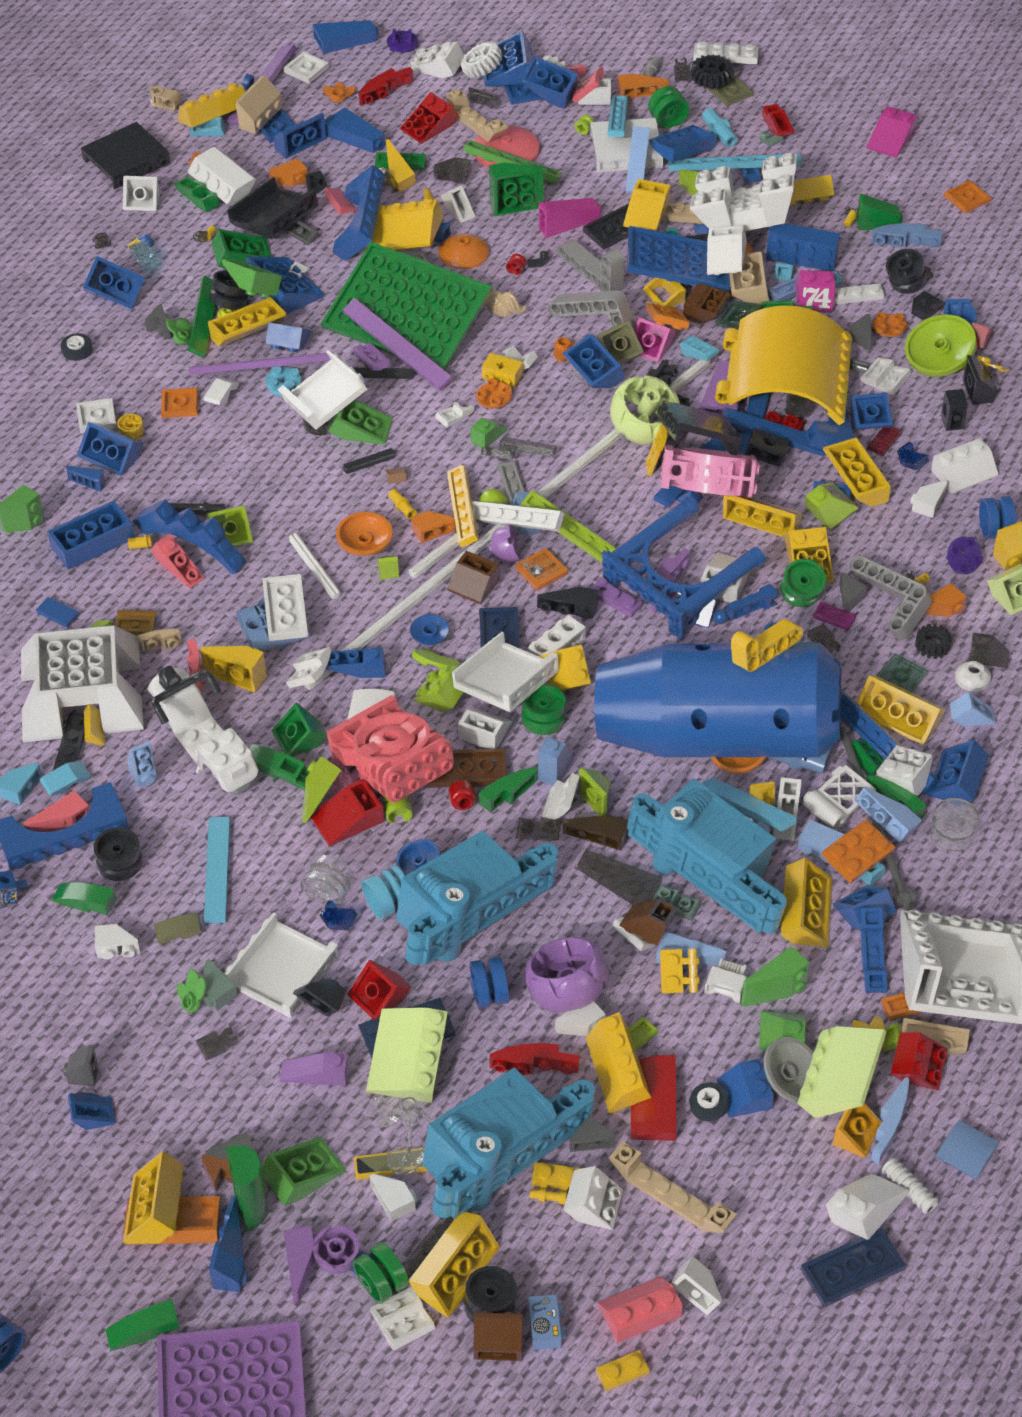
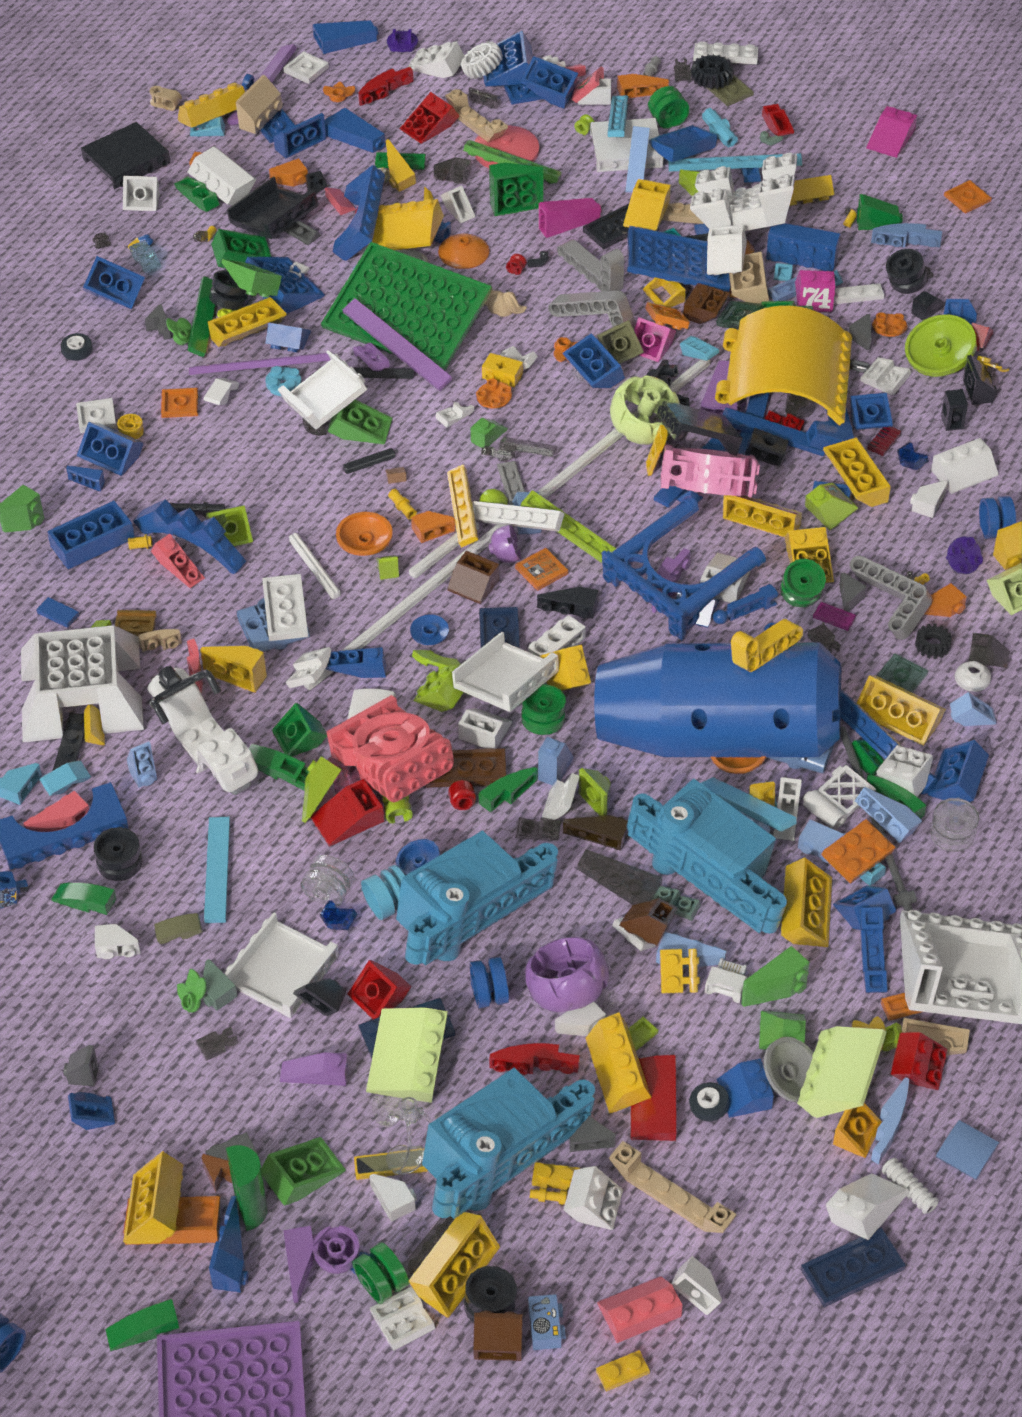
medium lavender plate [590,577,643,618] -> none

